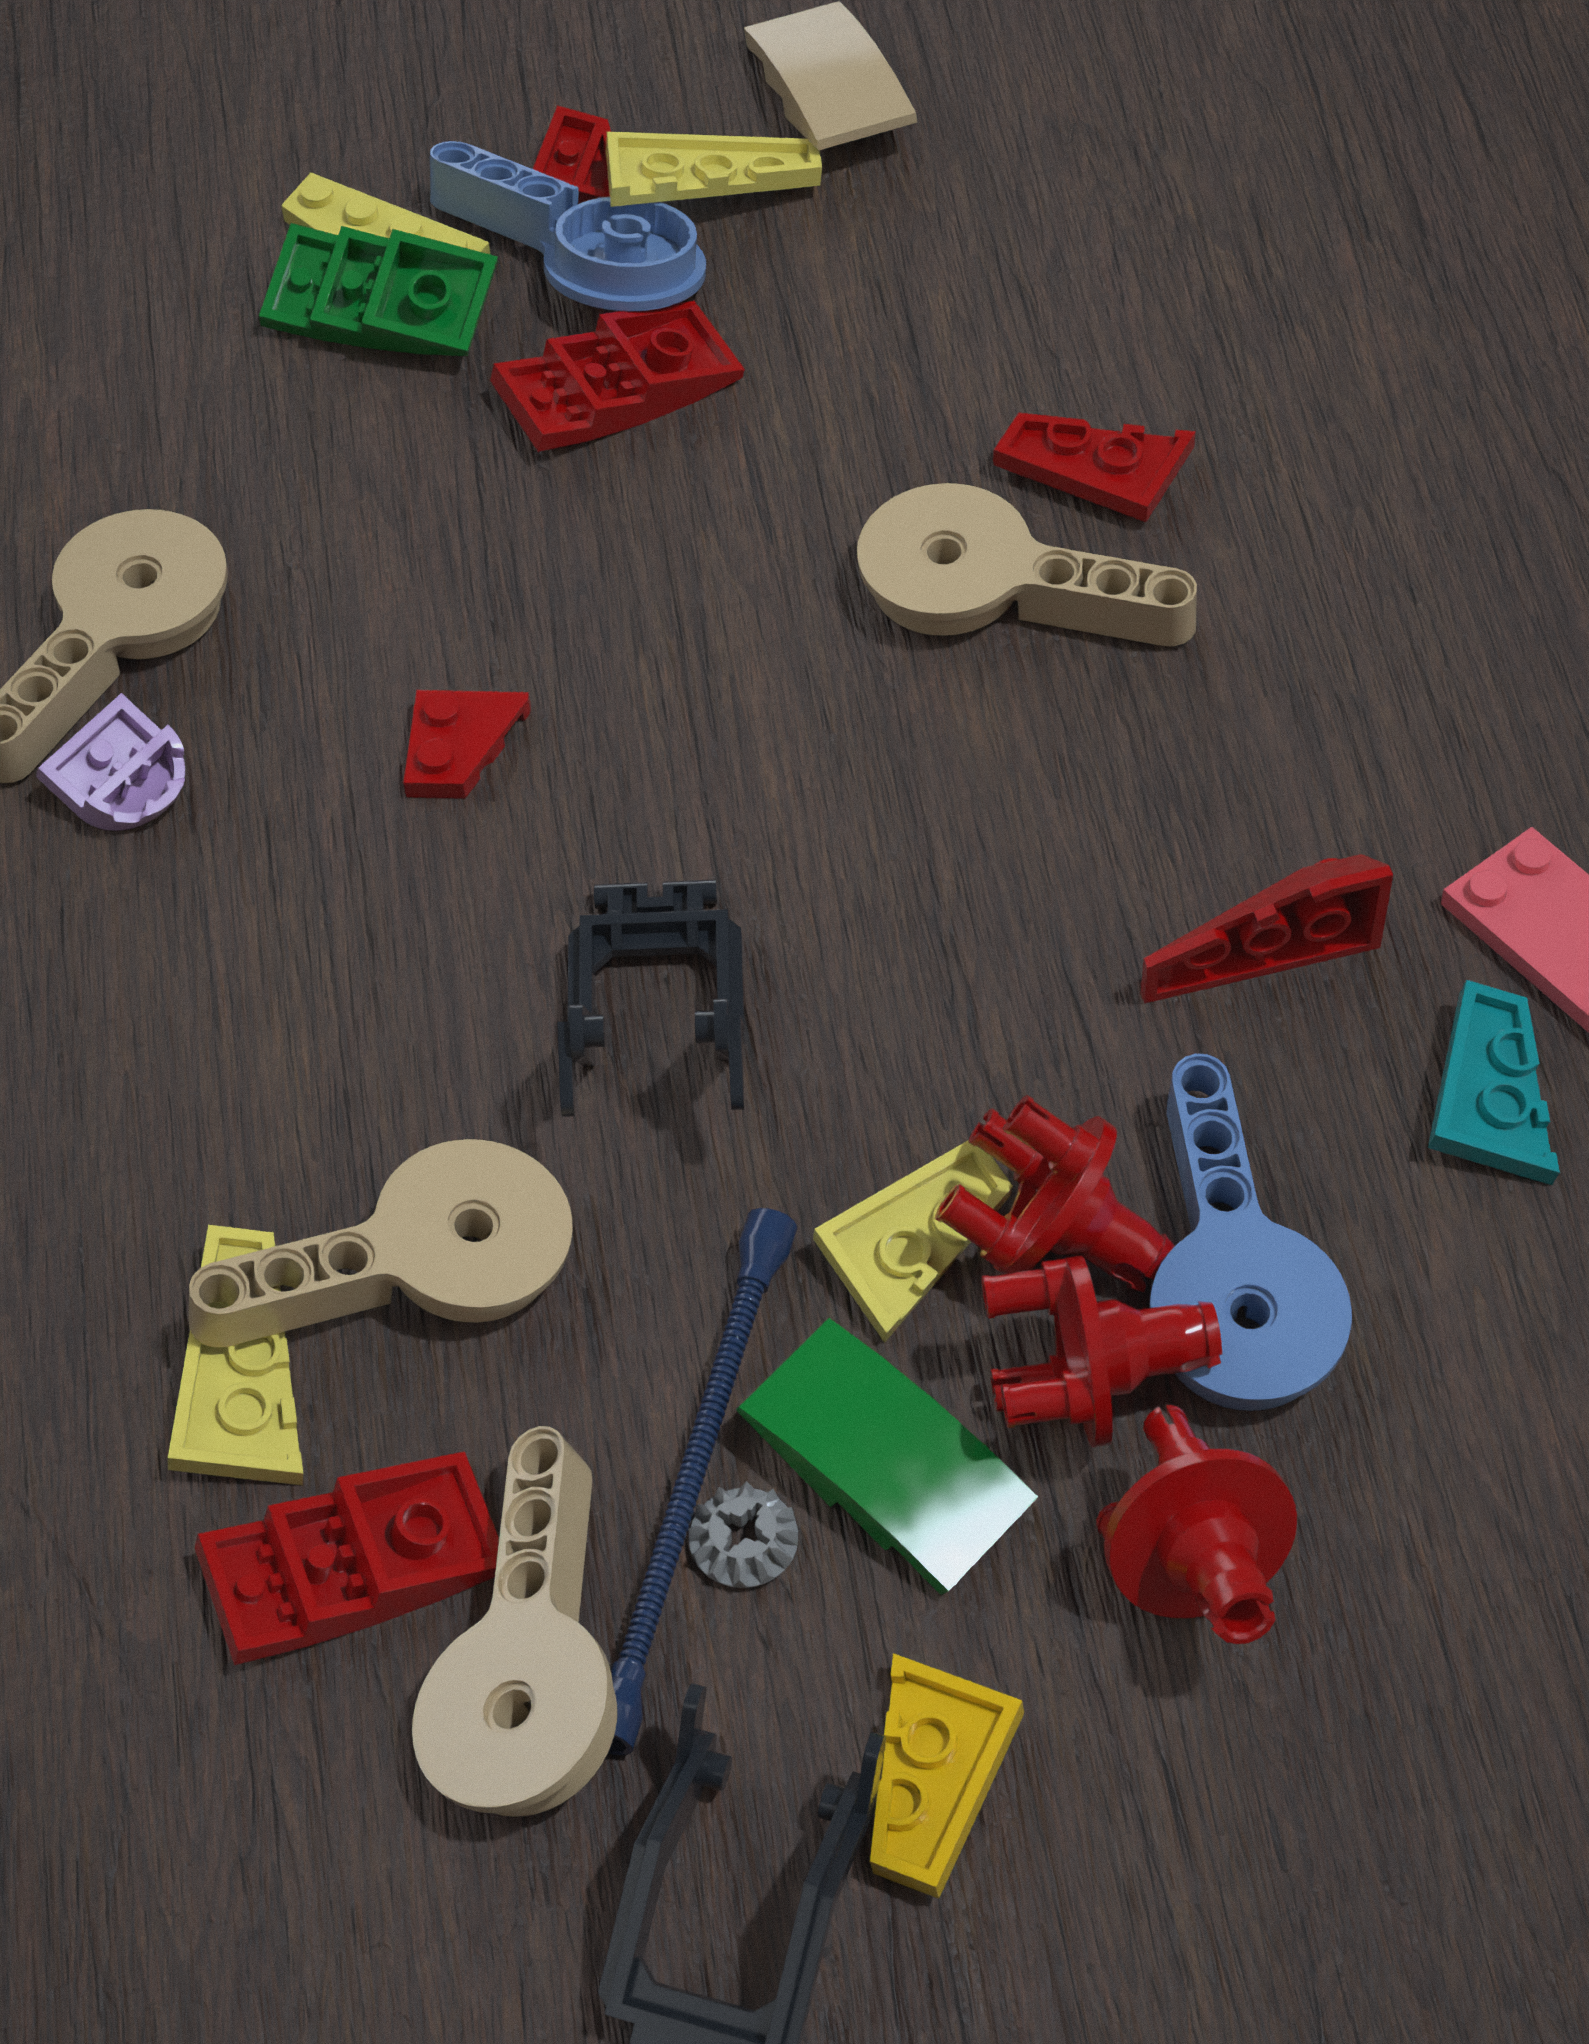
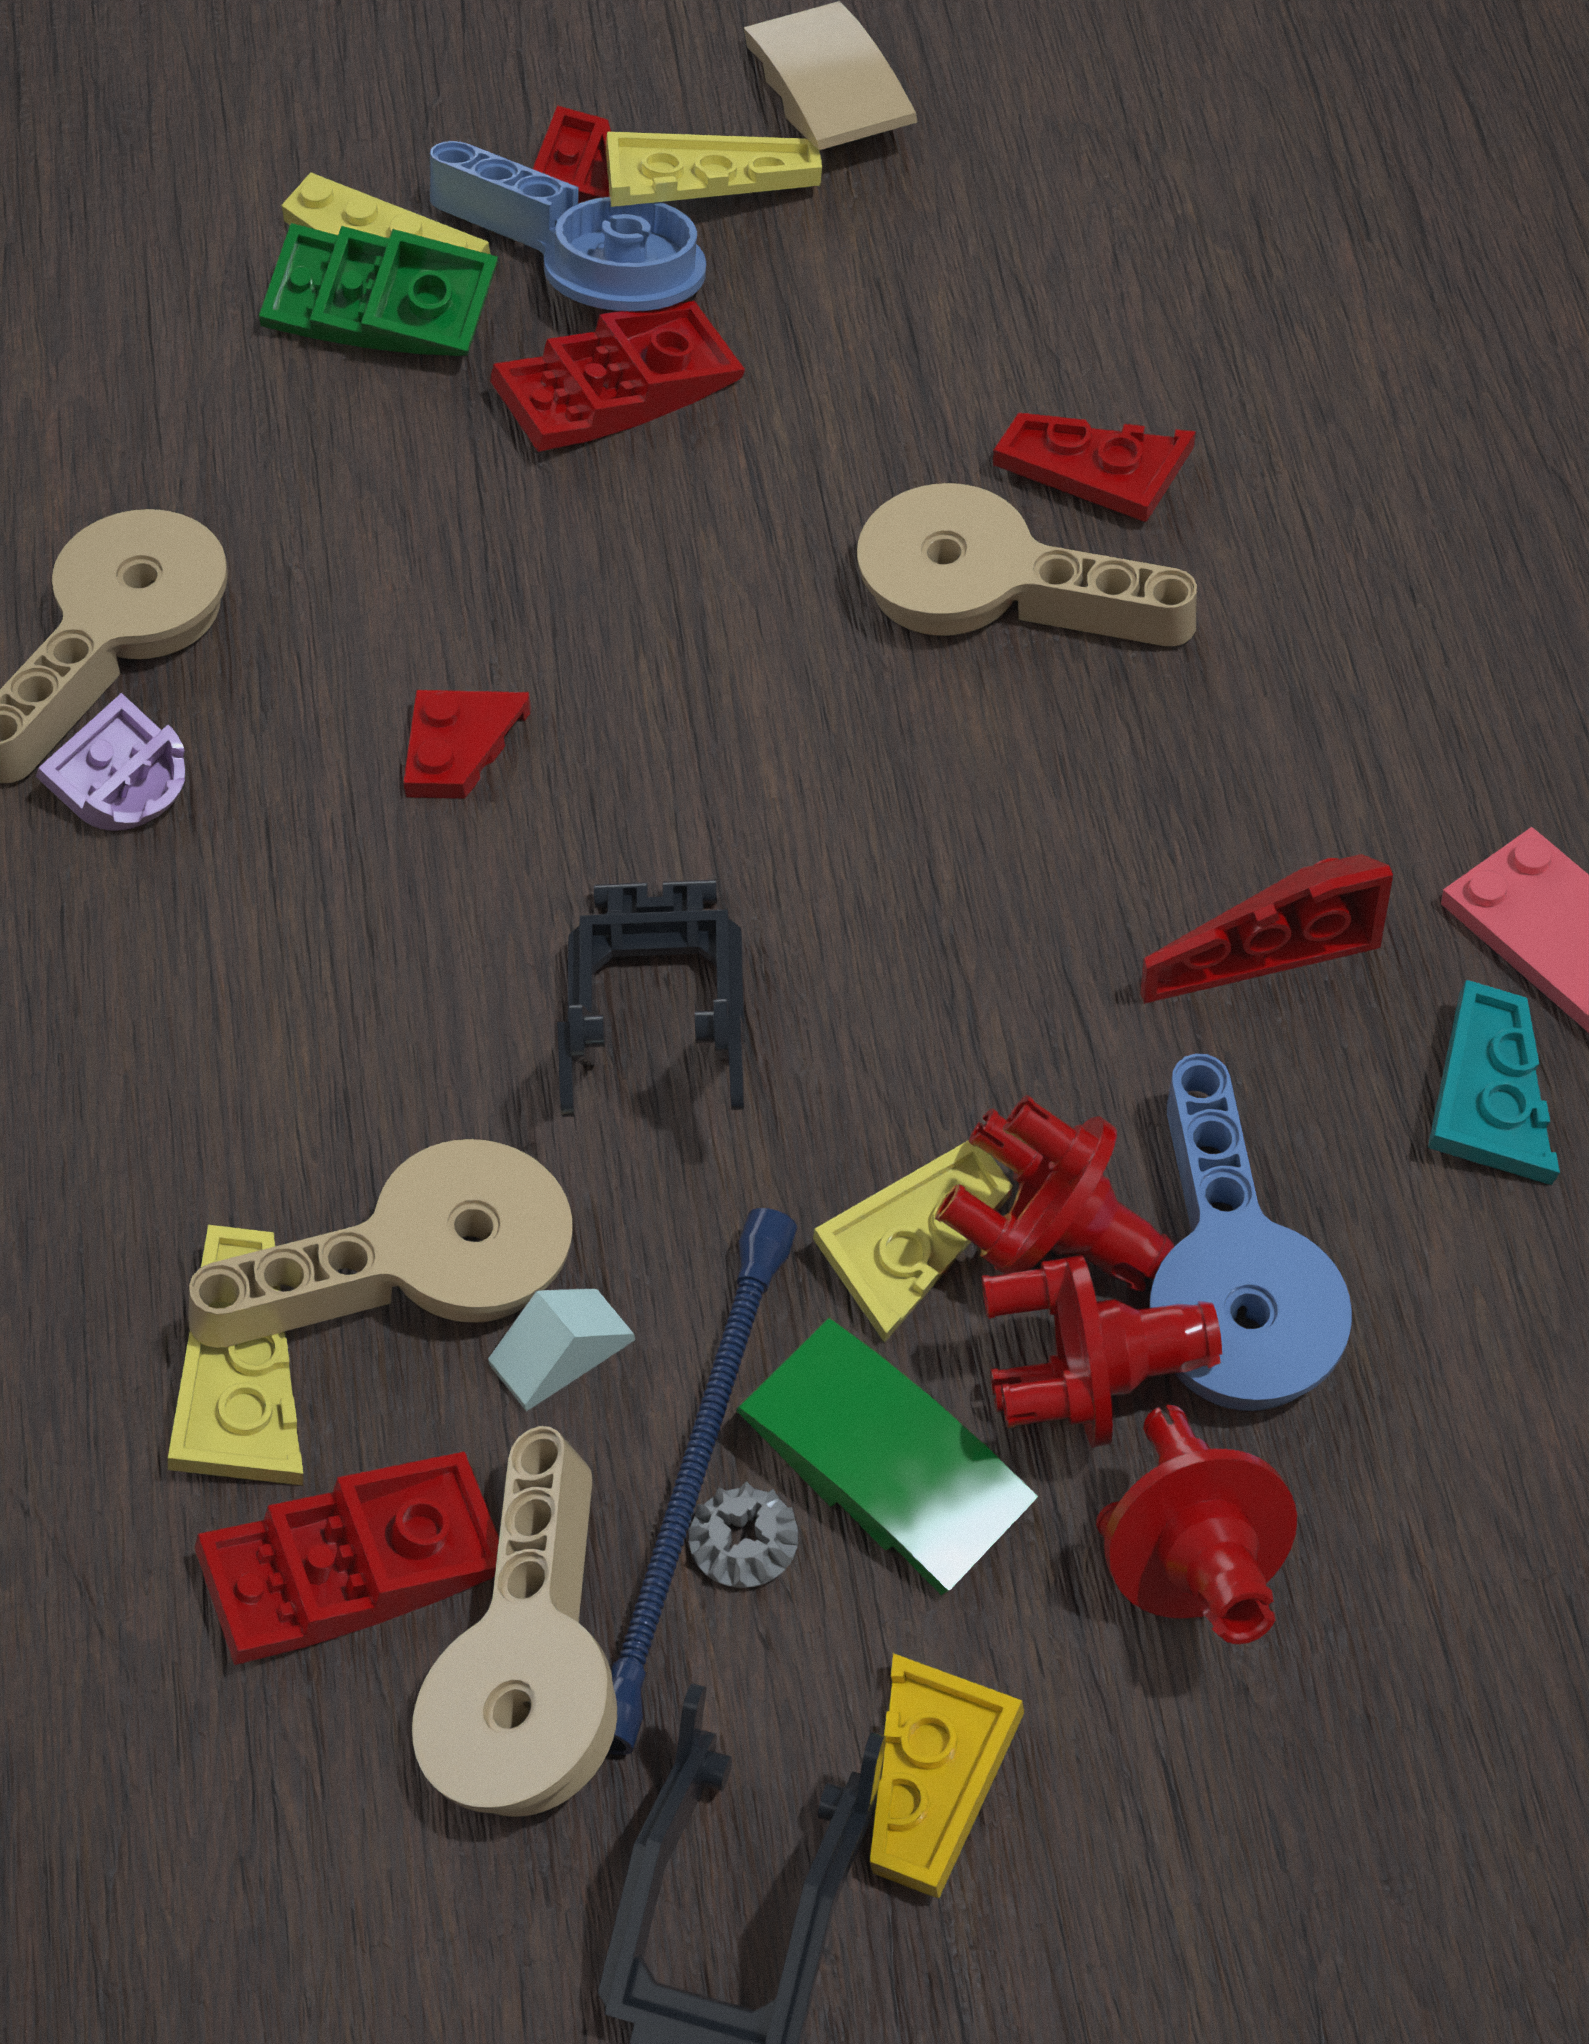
none -> light aqua slope [488,1289,635,1412]

